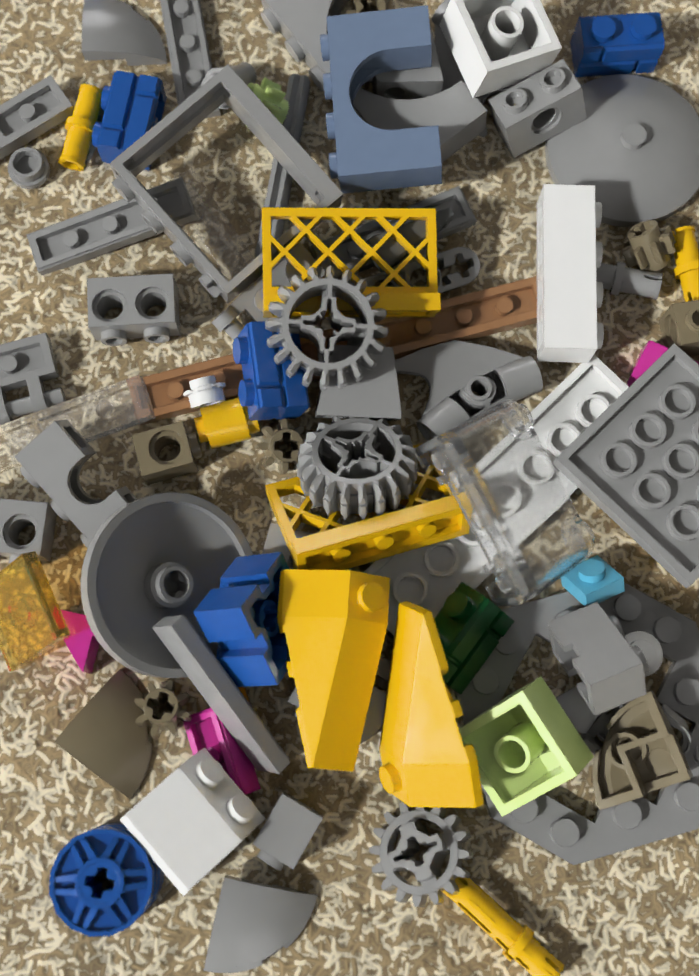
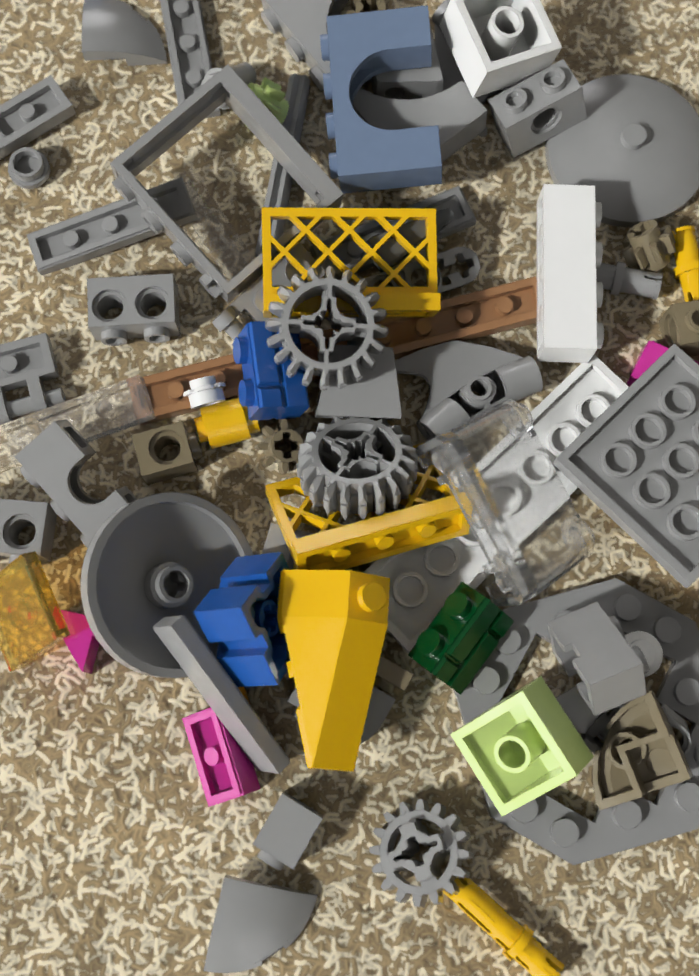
blue wheel [49,823,164,937] -> none
dark tan brick [54,669,153,799] -> none
yellow pin [58,84,102,171] -> none
blue brick [92,70,167,170] -> none
white slope [120,747,266,896] -> none
dark tan gear [134,680,192,740] -> none
yellow wedge [379,601,484,808] -> none
medium azure plate [560,555,625,607] -> none
blue brick [570,12,665,77] -> none

